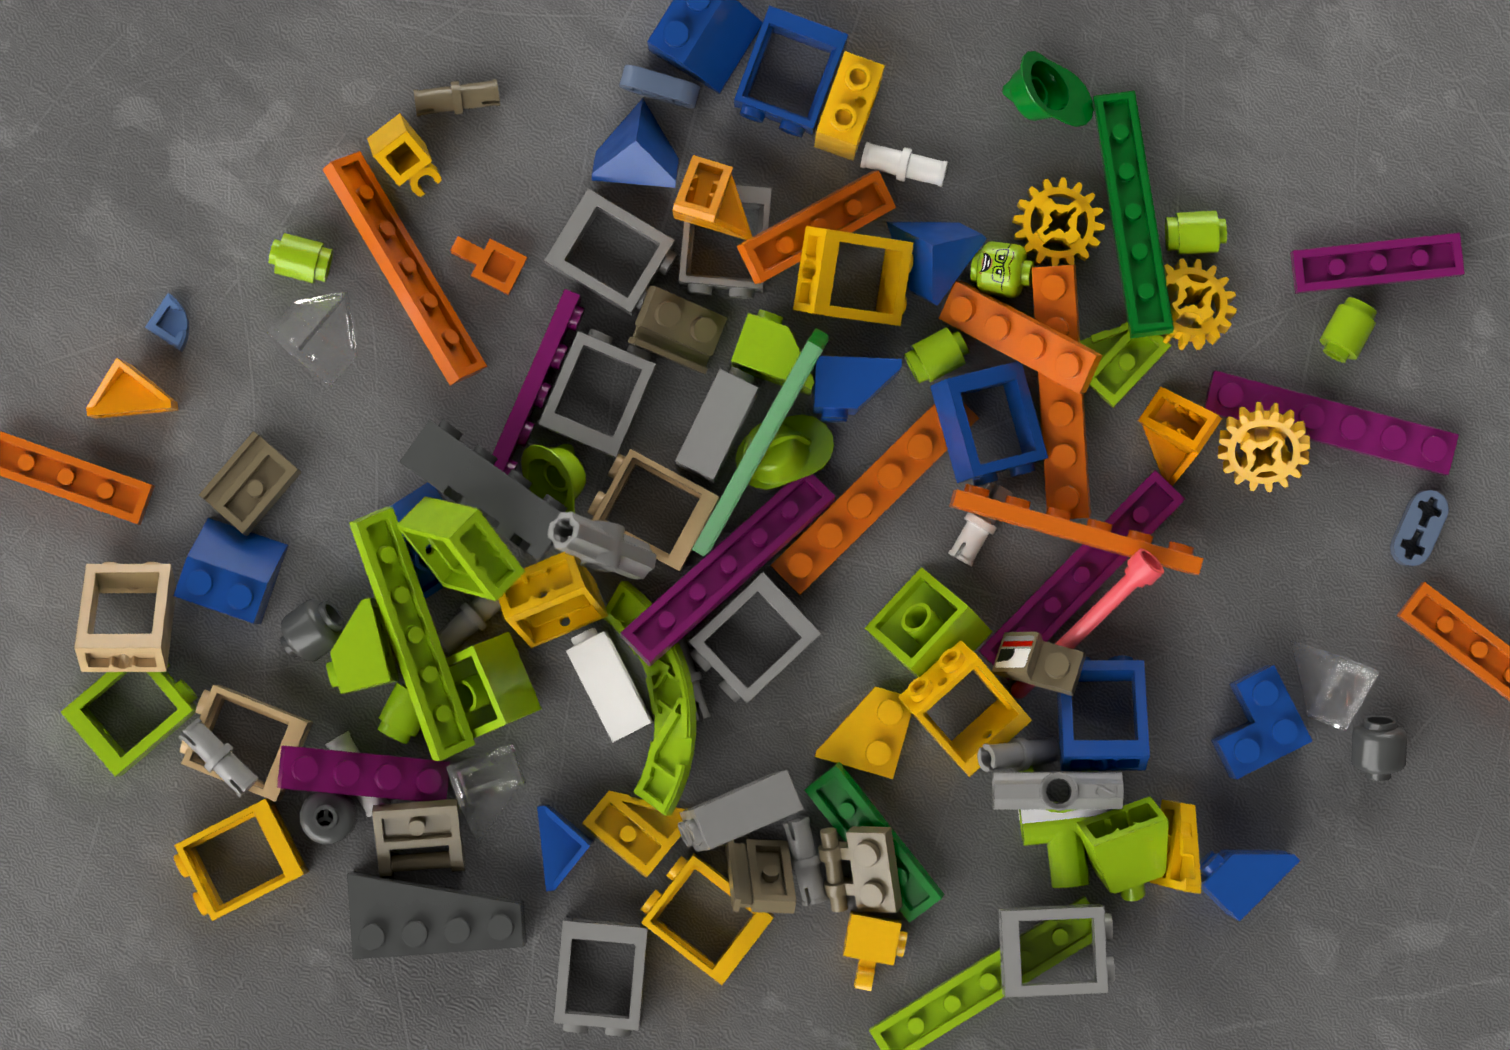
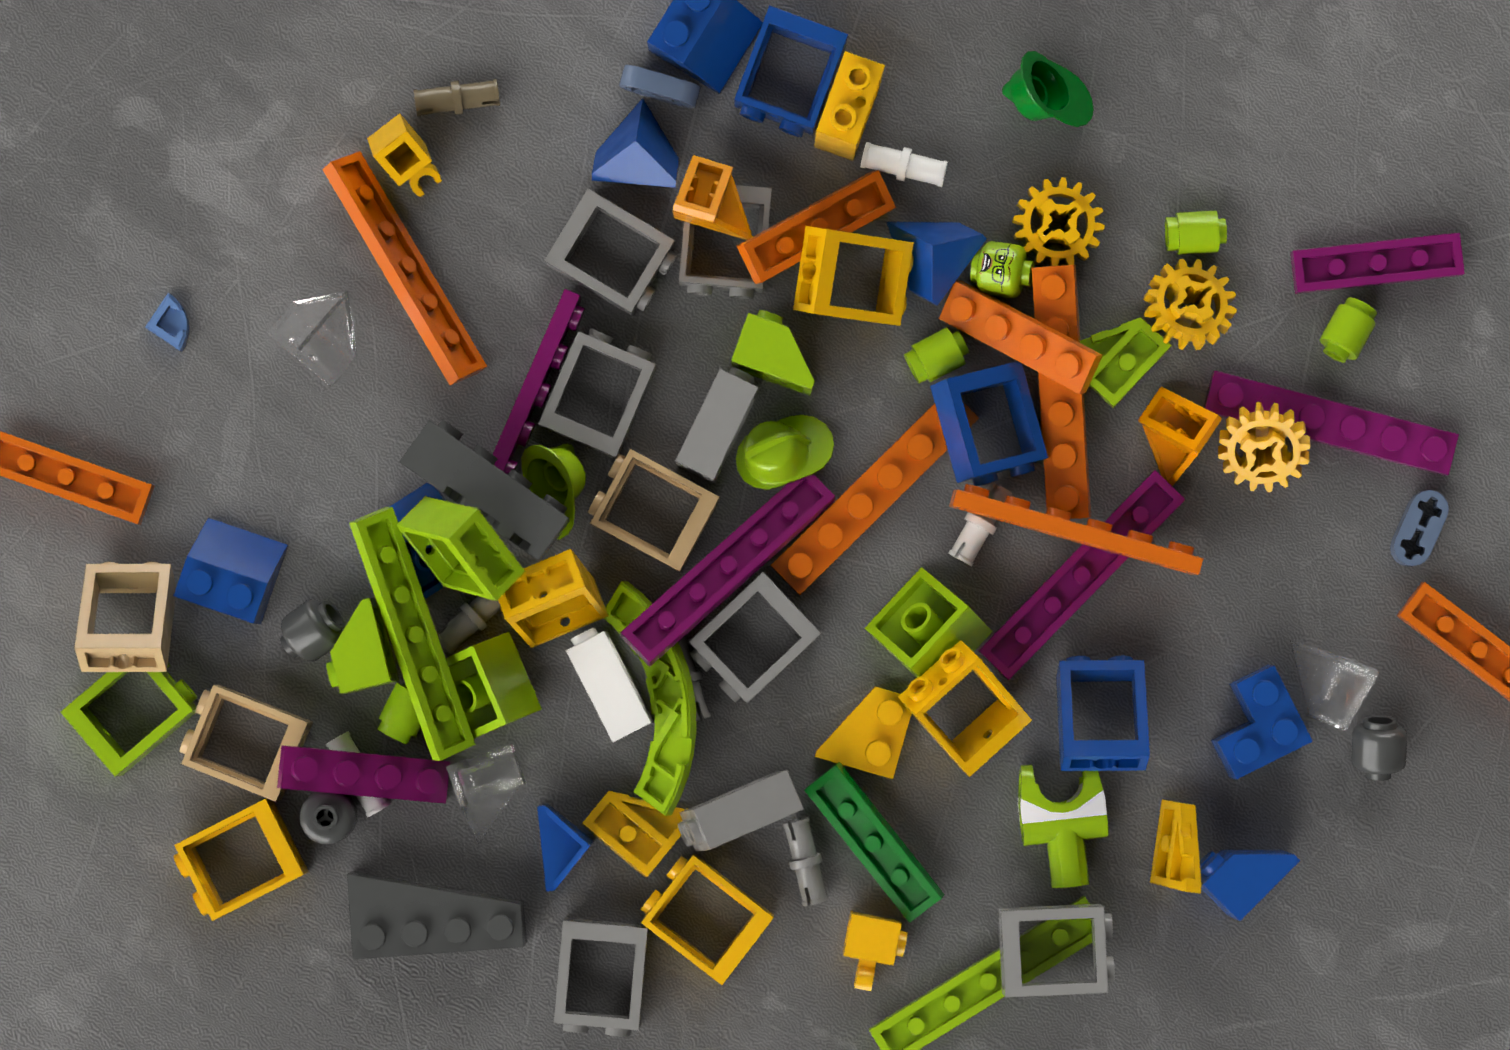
light orange slope [86,358,178,419] -> none
light grey pin [179,718,259,797] -> none
dark tan plate [199,431,302,536] -> none
lime brick [268,233,333,283] -> none
dark tan plate [372,799,465,877] -> none
orange plate [450,236,528,296] -> none
light grey piece [548,512,656,579] -> none
dark tan plate [628,286,727,374] -> none
tile [692,328,829,557] -> none
dark tan plate [725,839,797,914] -> none
blue slope [813,356,902,422] -> none
dark tan plate [818,826,903,913] -> none
light grey pin [977,737,1060,772] -> none
dark tan slope [992,632,1086,696] -> none
light grey piece [992,771,1124,811] -> none
coral piece [1011,548,1164,699] -> none
lime torso [1076,796,1169,901] -> none
green tile [1093,90,1174,339] -> none

